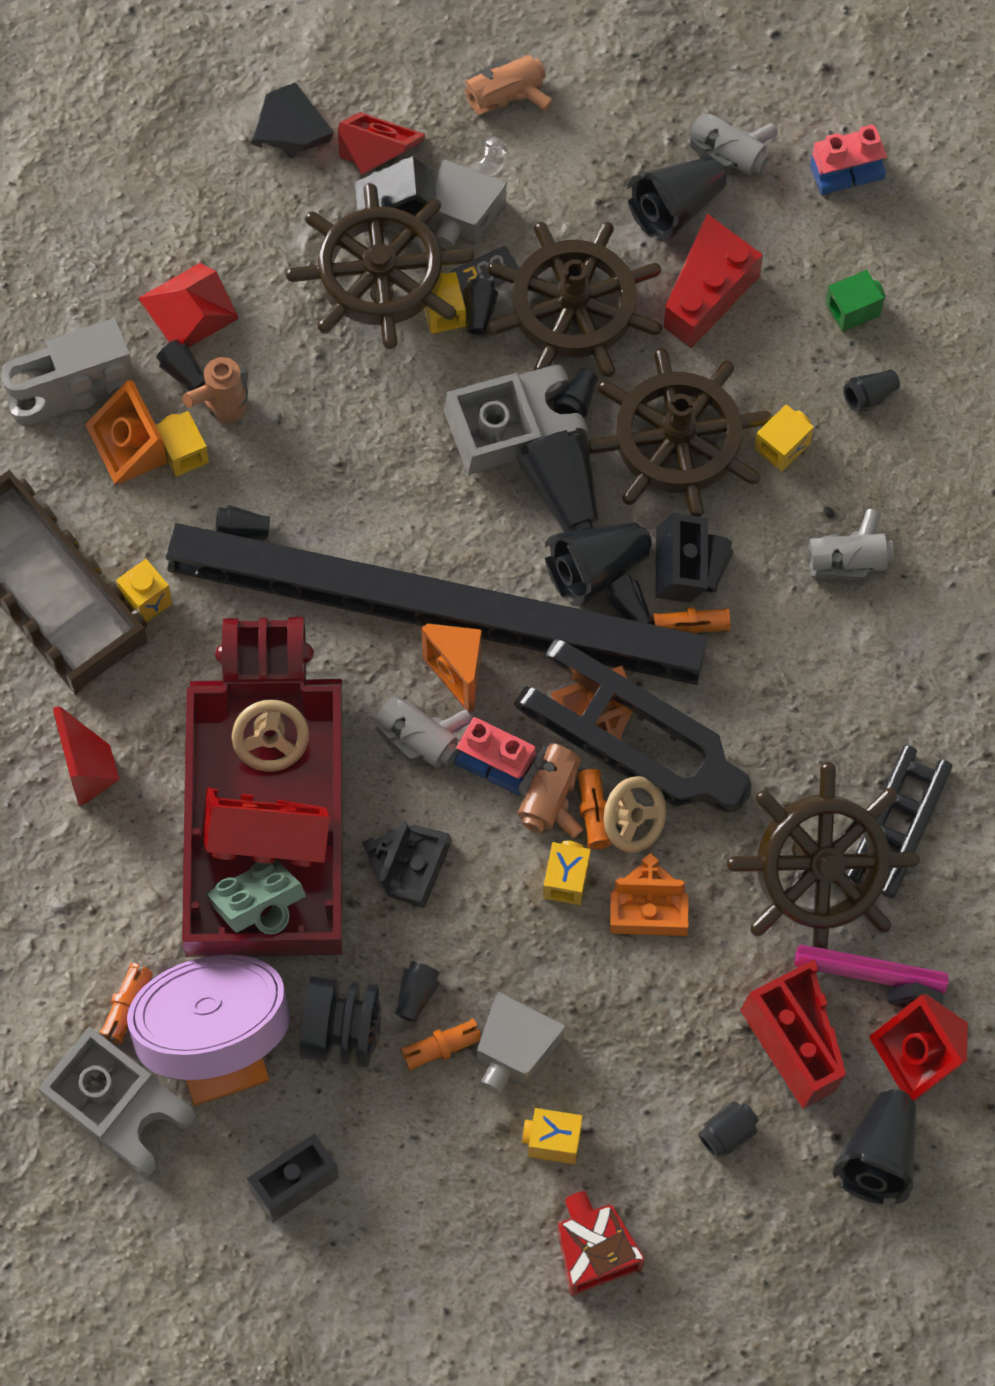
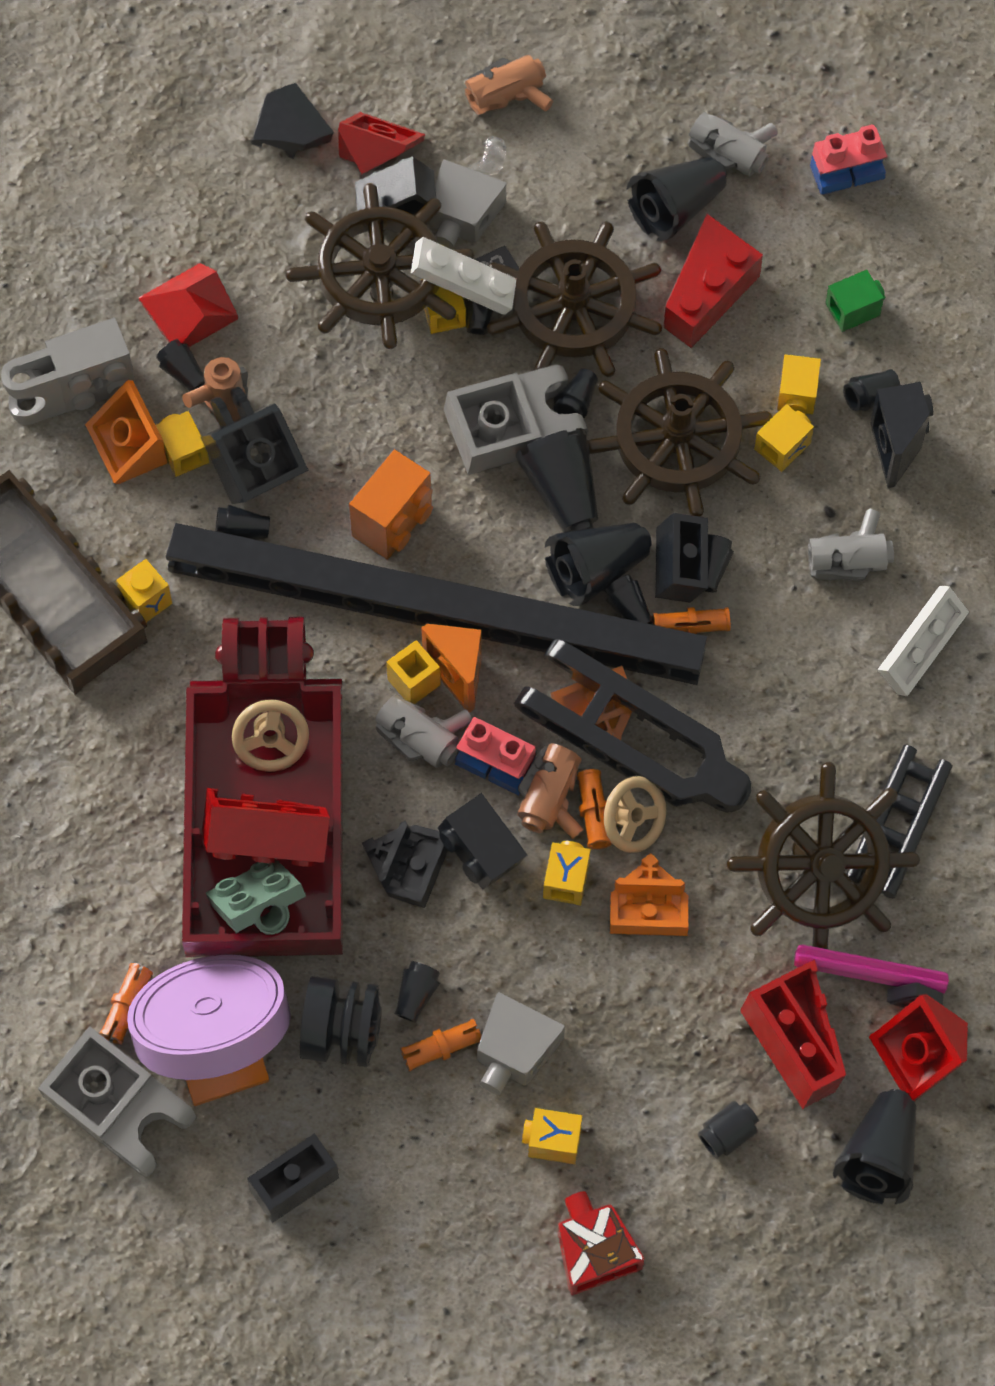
red slope [52,706,119,806] -> none
none -> black hinge [200,387,309,504]
none -> orange brick [349,449,433,560]
none -> yellow brick [386,640,441,704]
none -> white plate [411,237,517,315]
none -> black brick [437,793,528,890]
none -> yellow brick [777,354,821,415]
none -> black slope [870,382,933,488]
none -> white plate [878,586,969,696]

